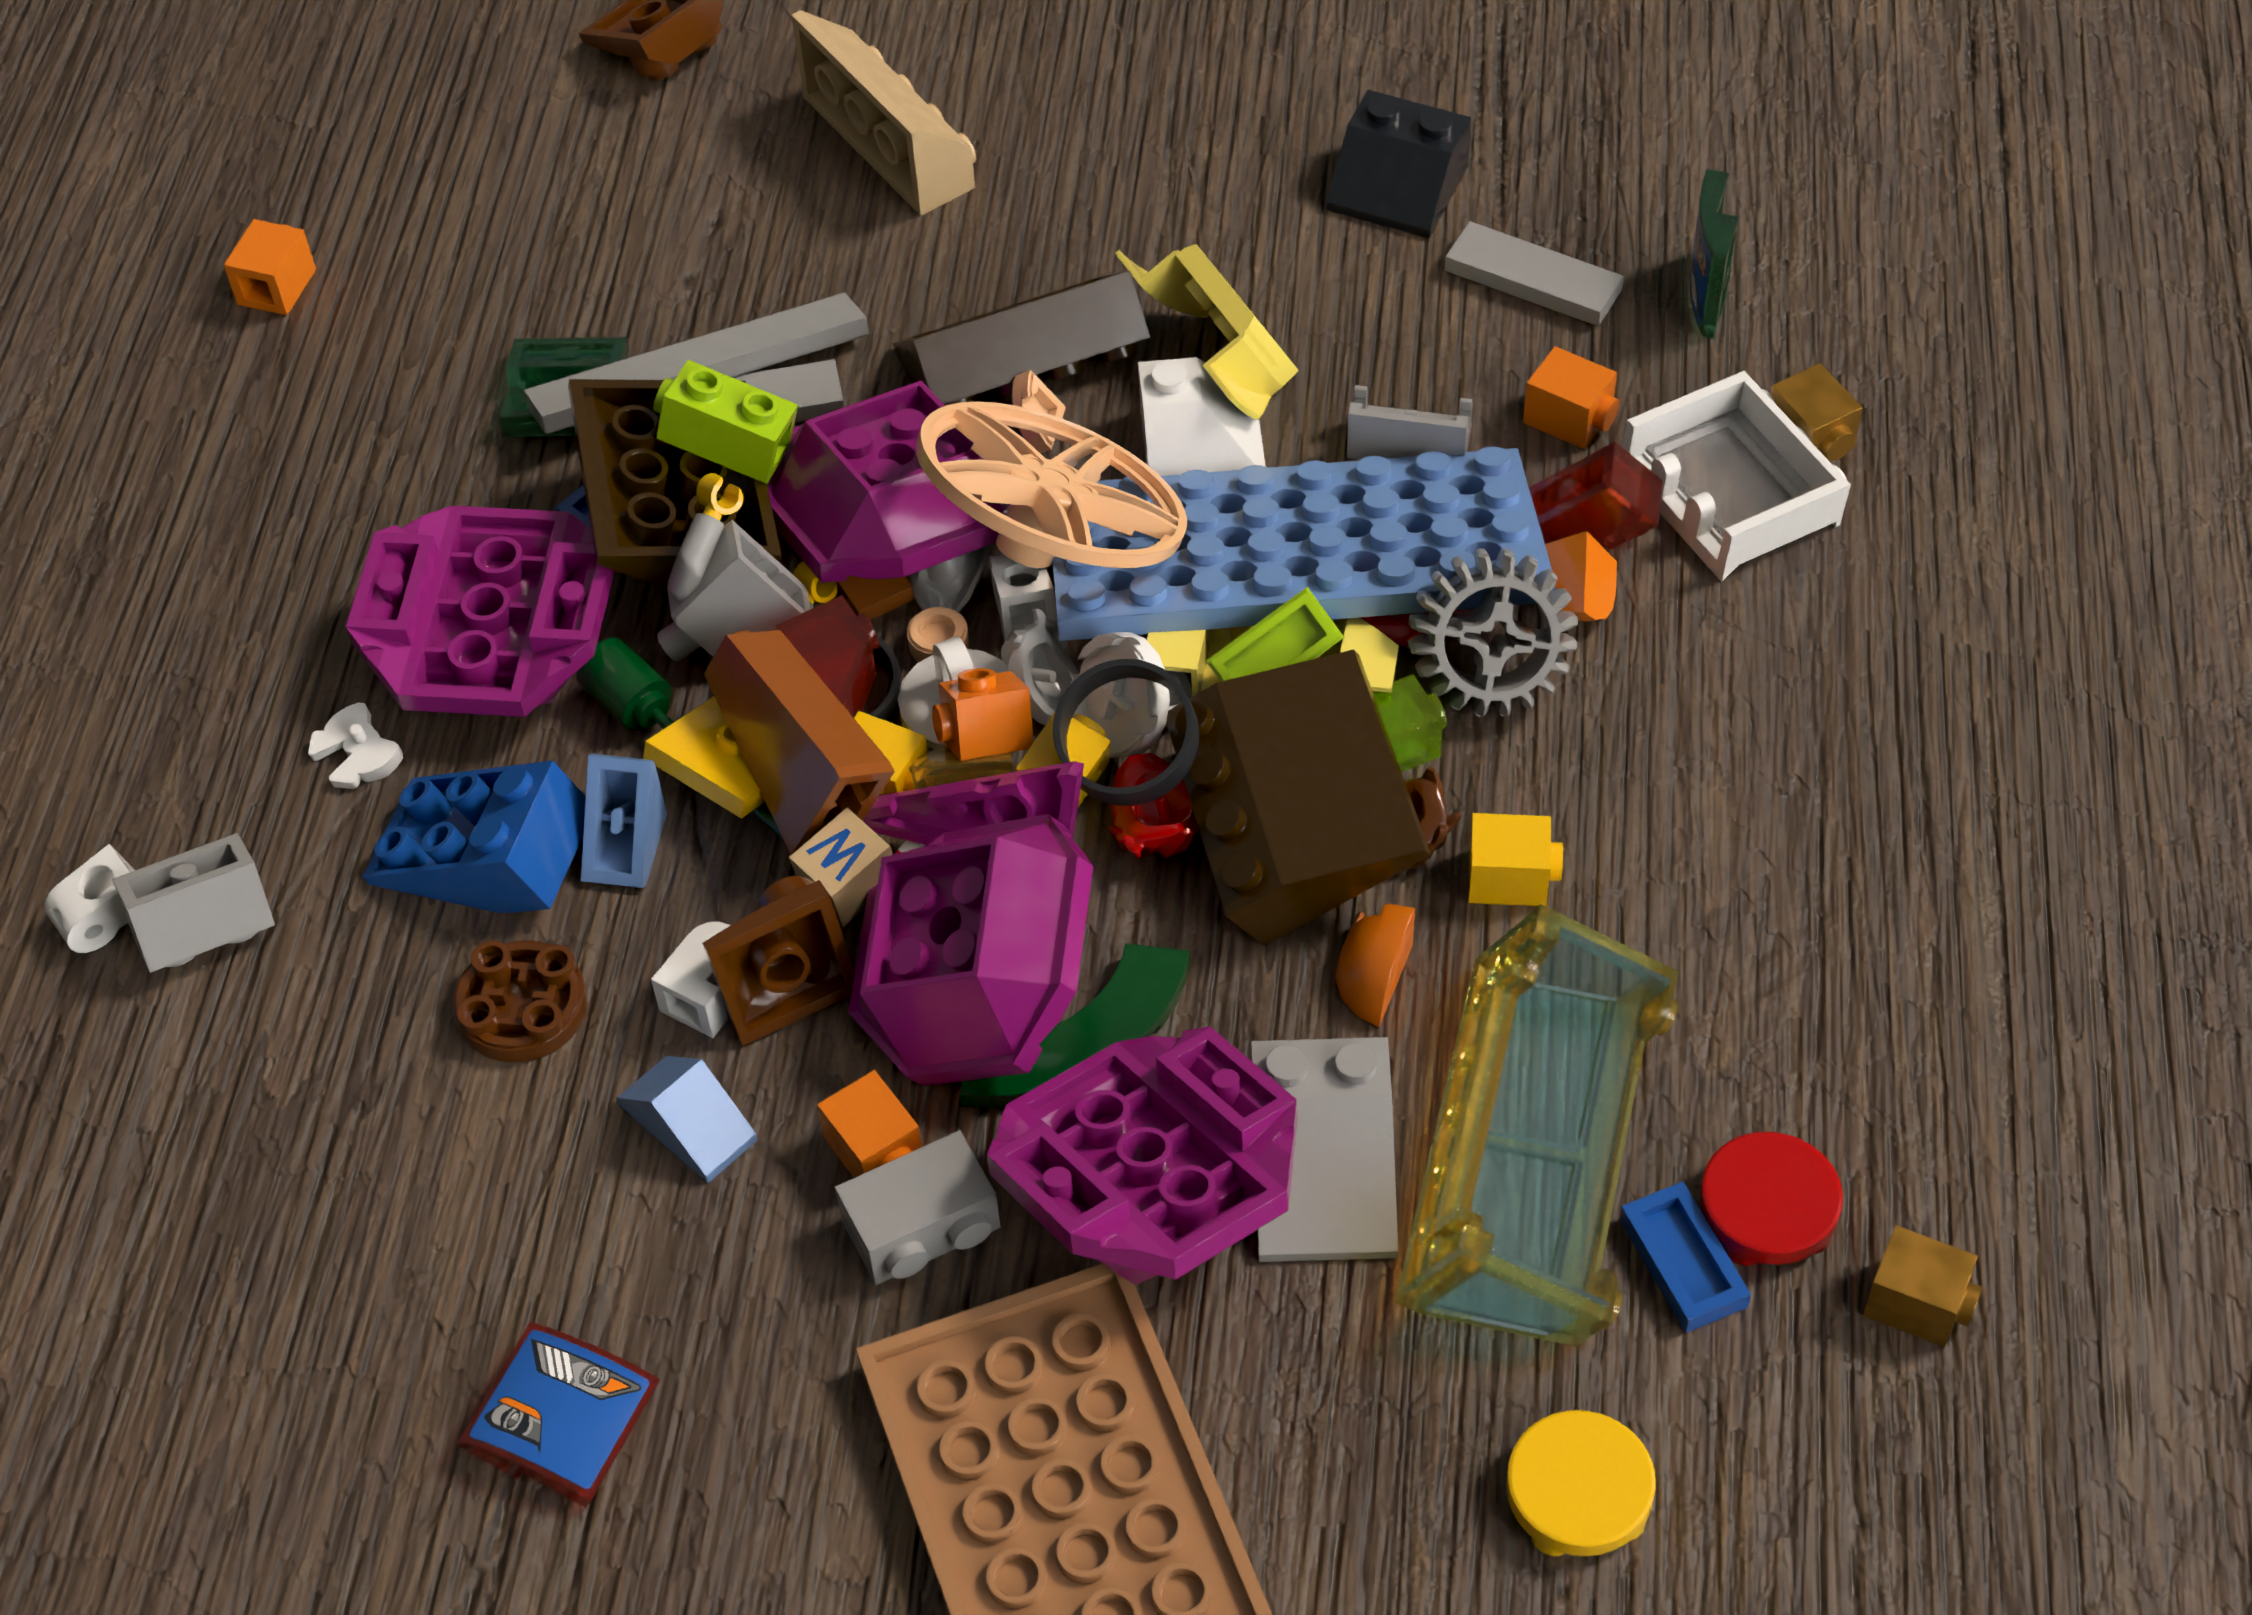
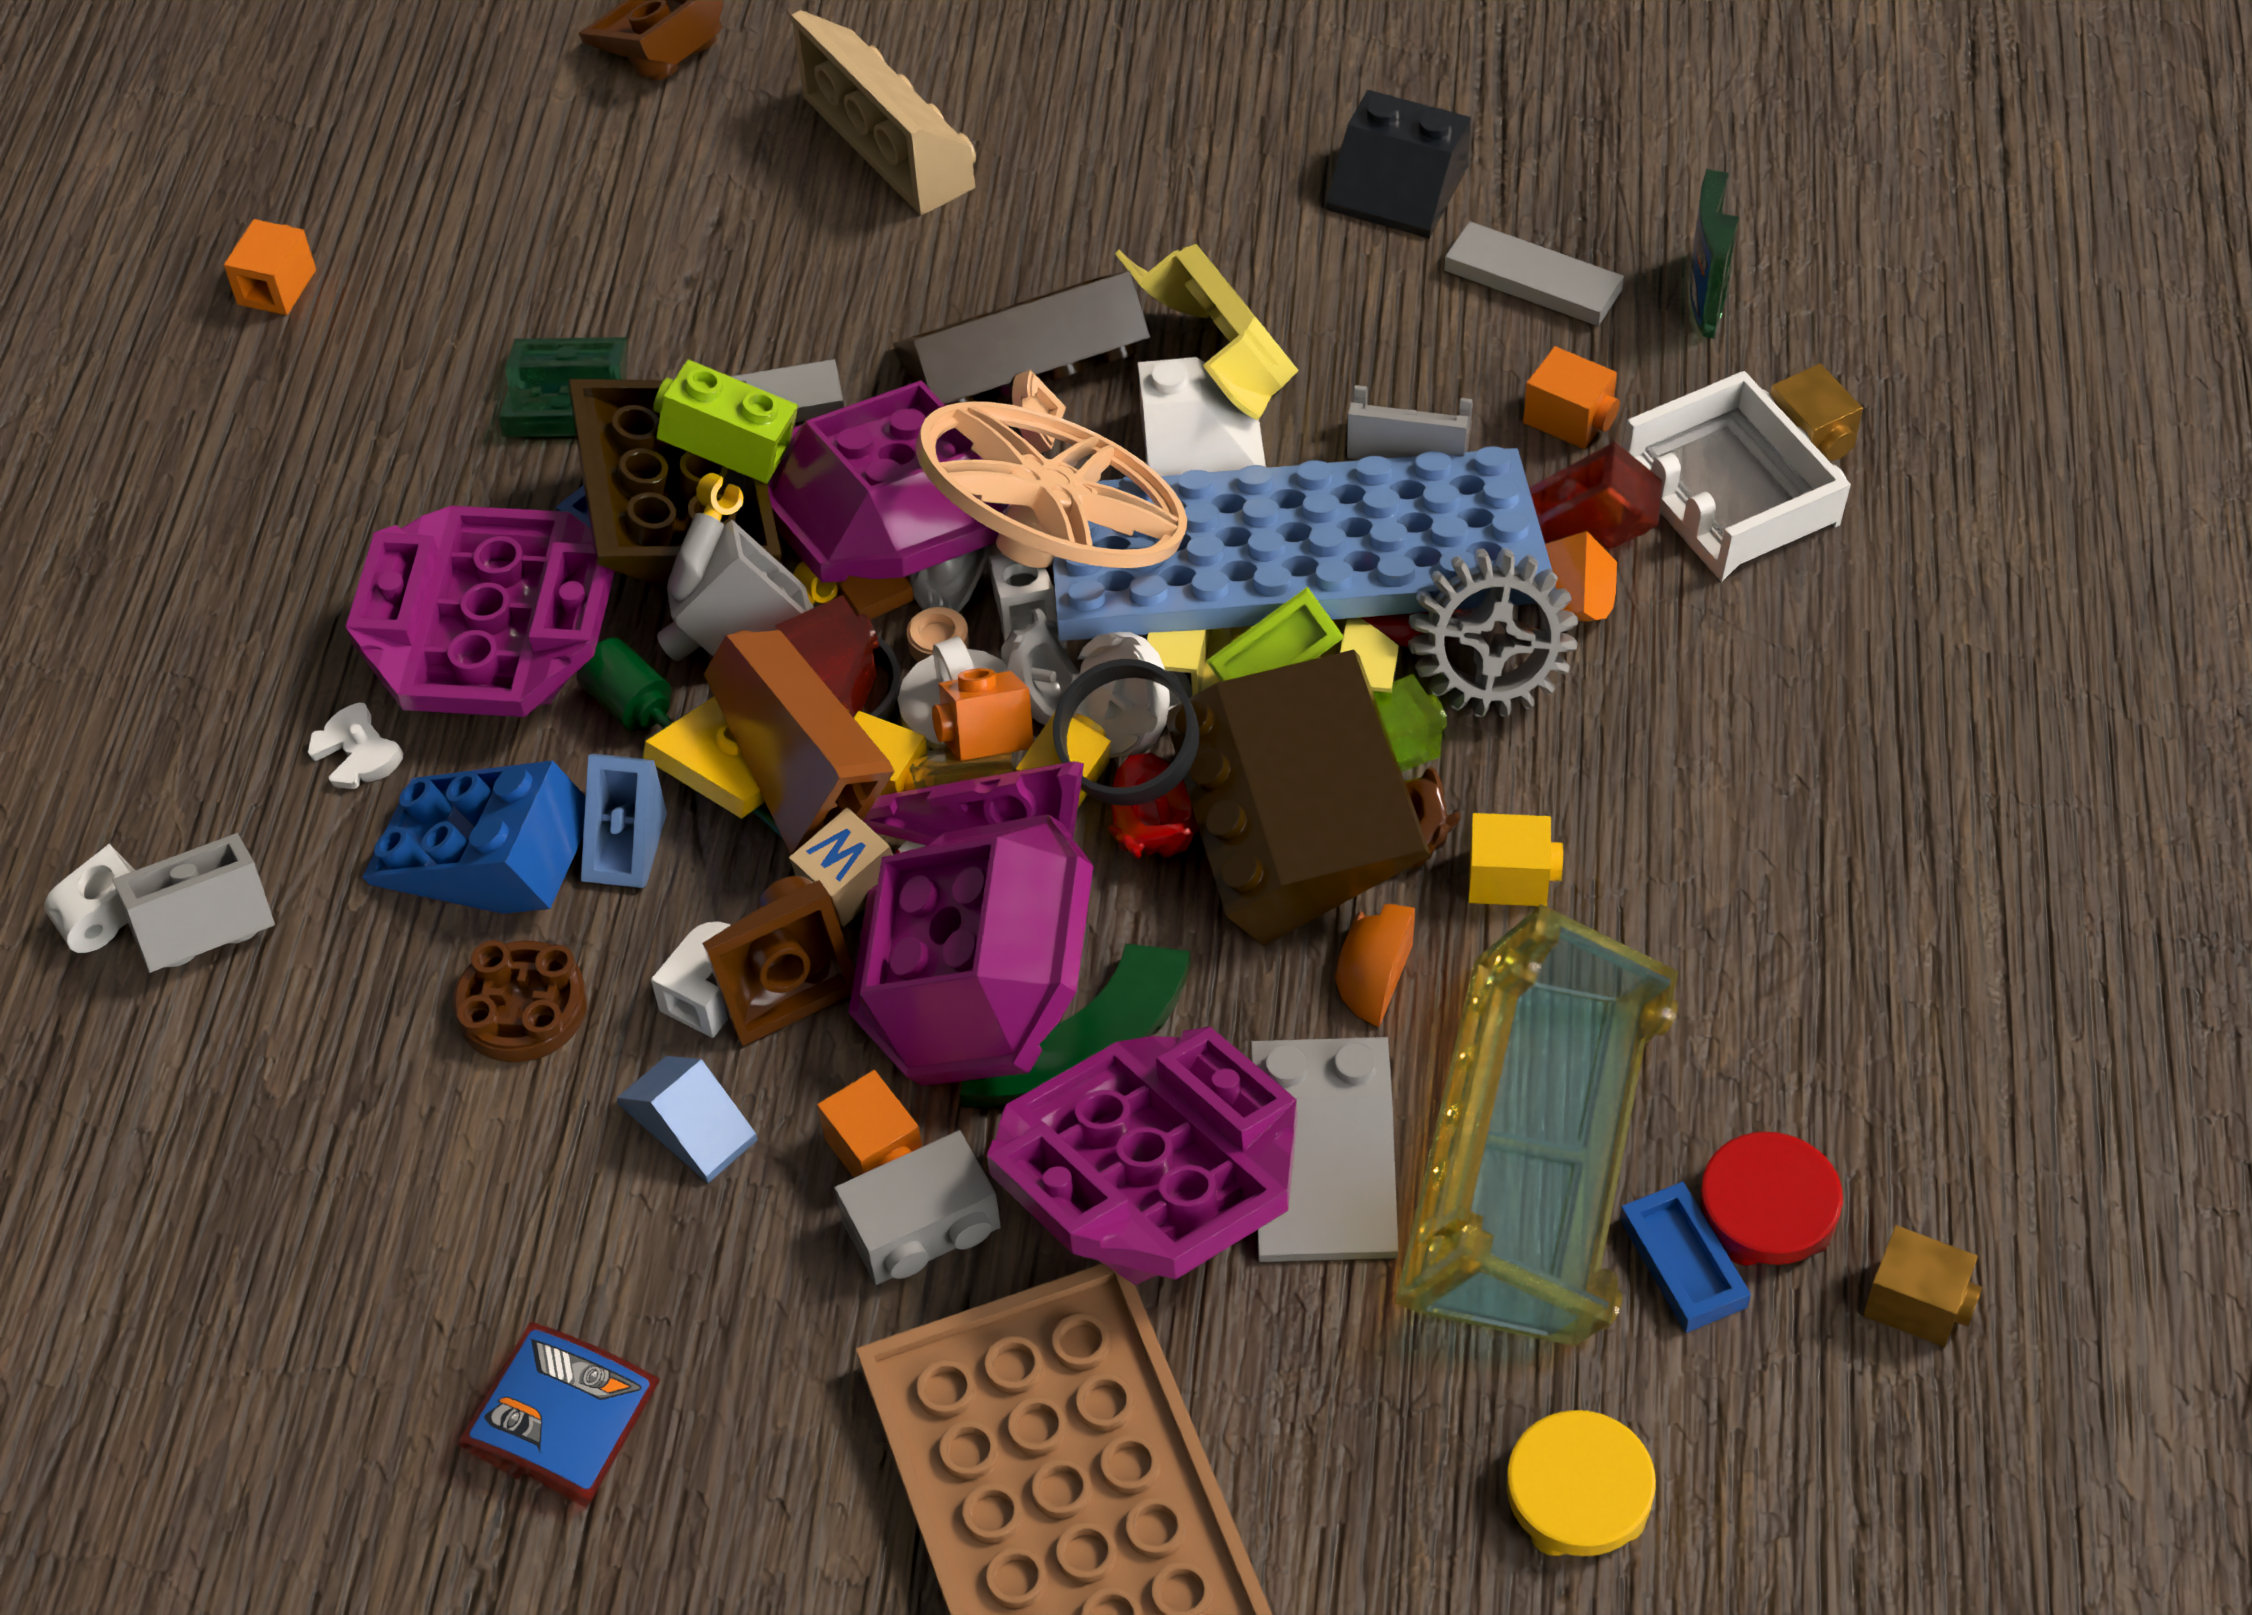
light grey tile [524,292,869,434] -> none

